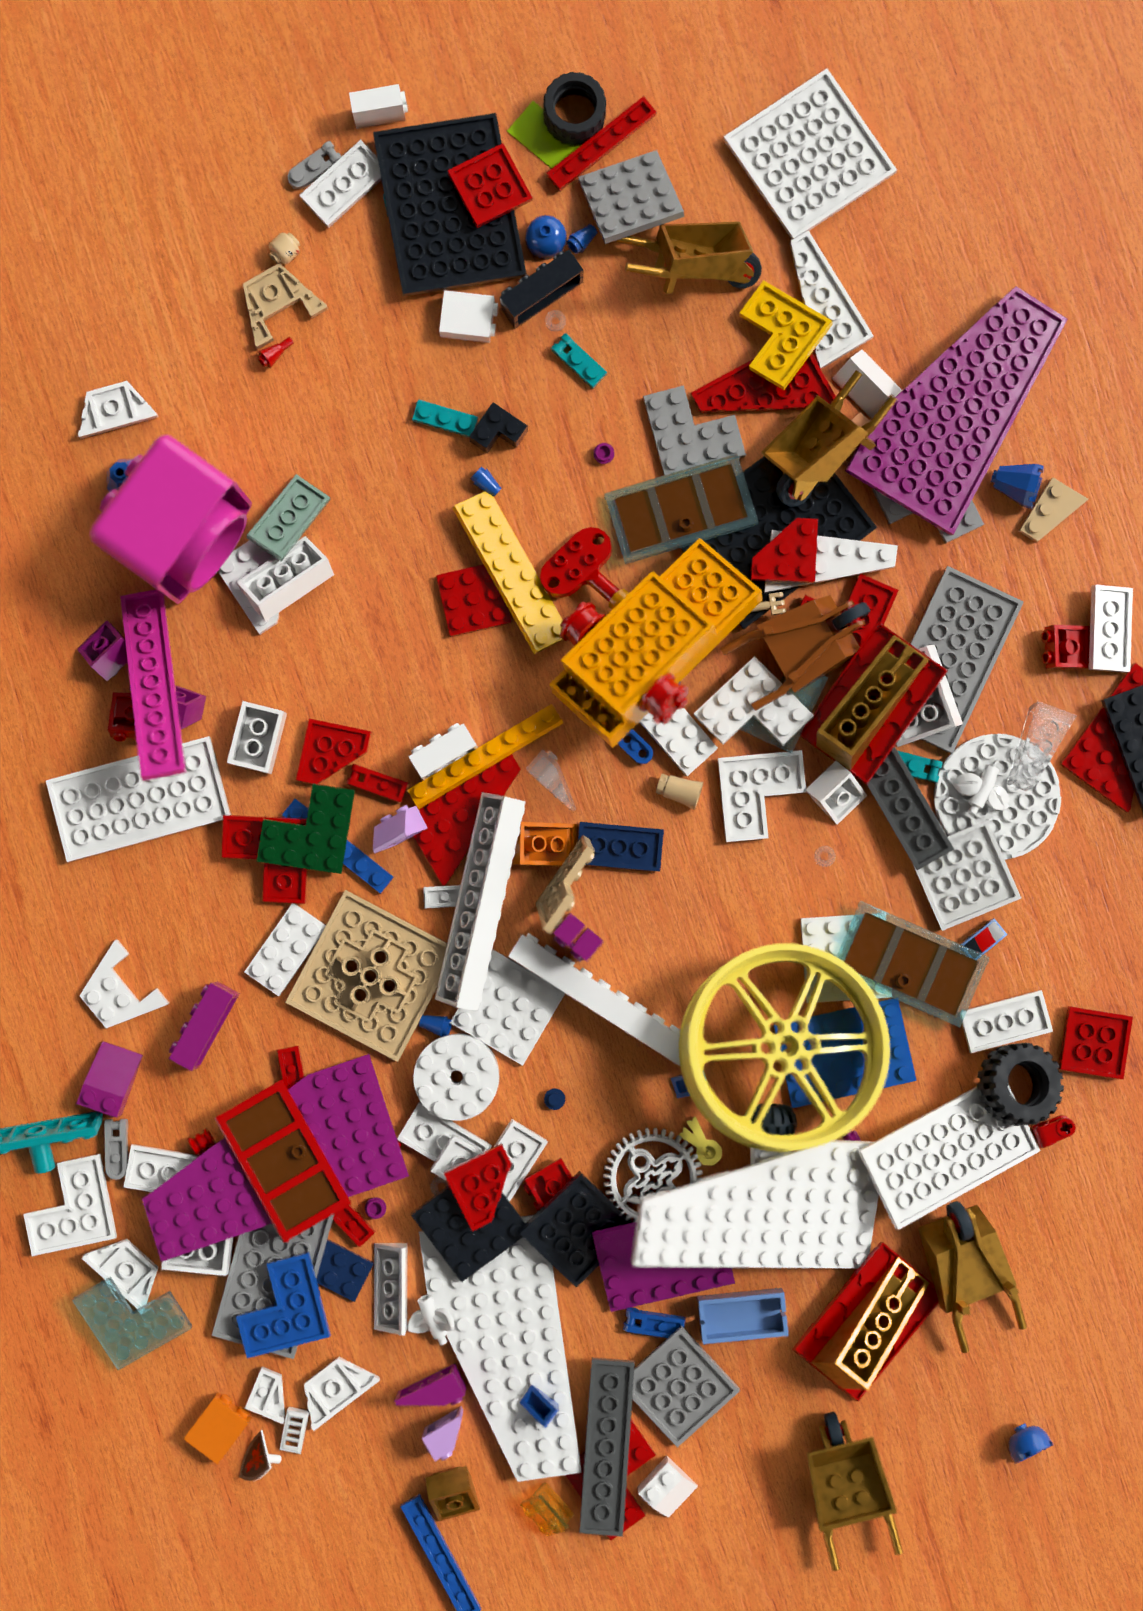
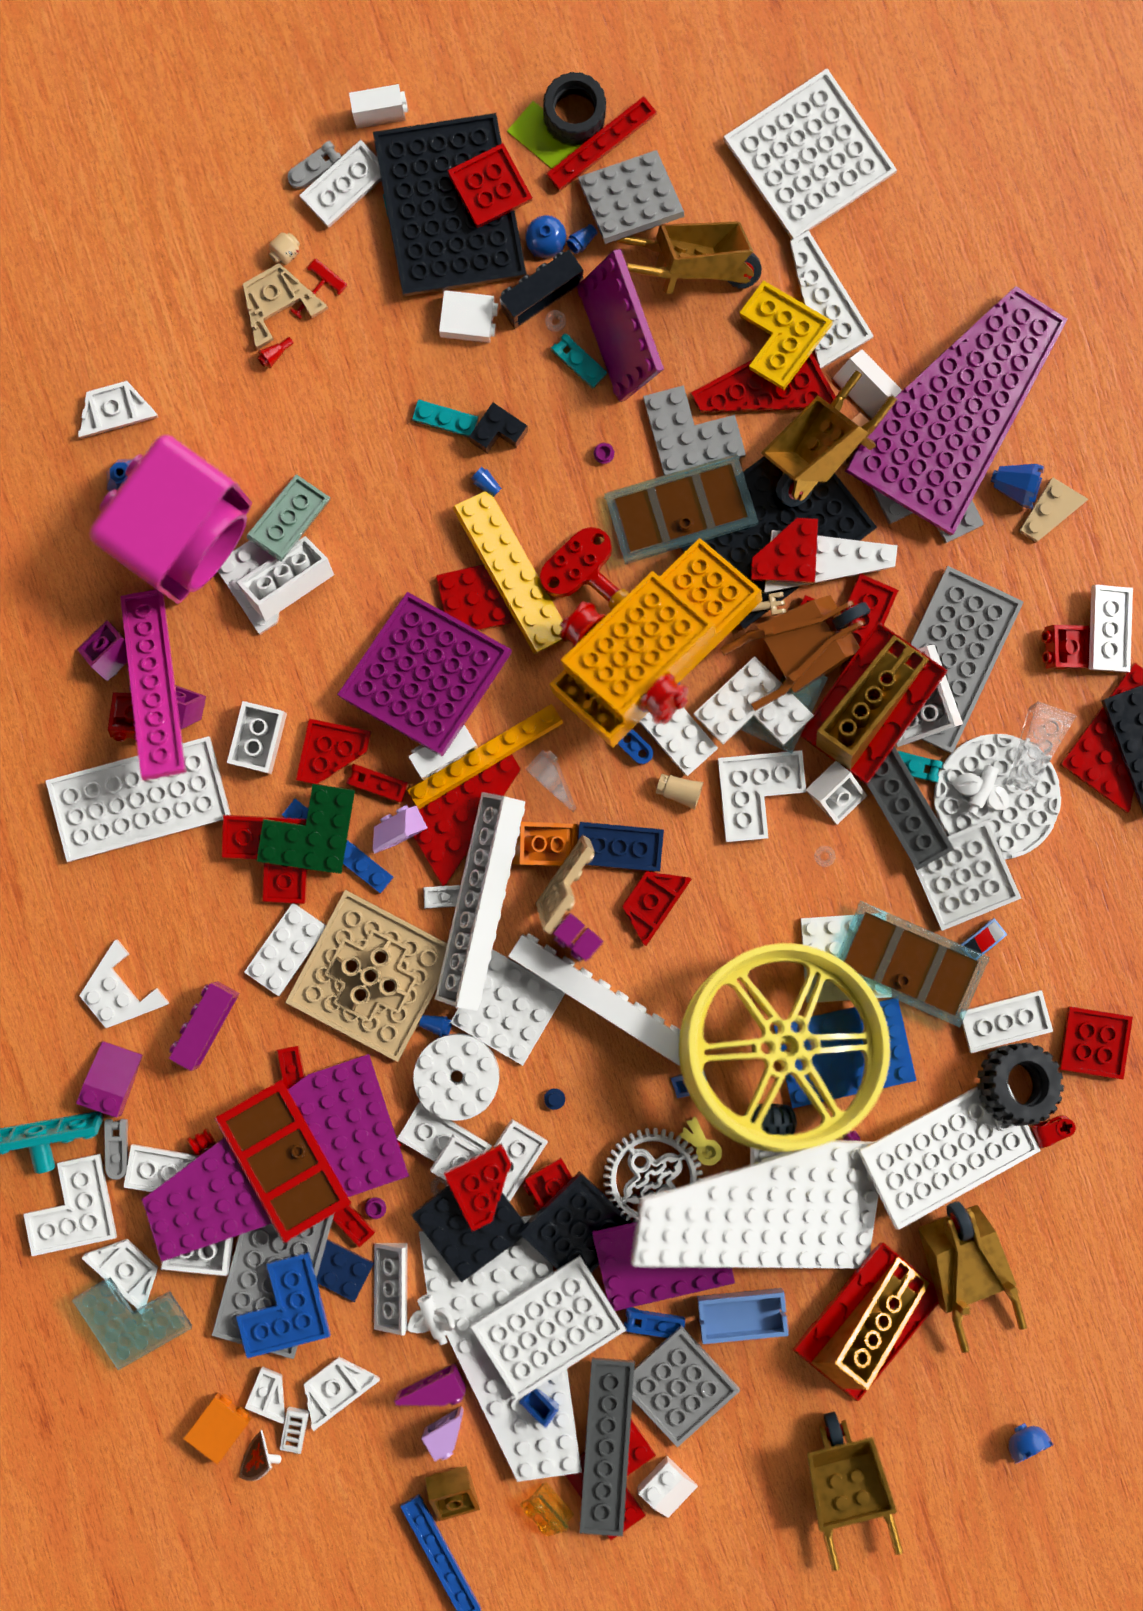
none -> red piece [290,259,347,319]
none -> magenta plate [337,592,512,757]
none -> white plate [471,1256,626,1400]
none -> magenta plate [577,249,664,402]
none -> red wing [622,871,692,946]

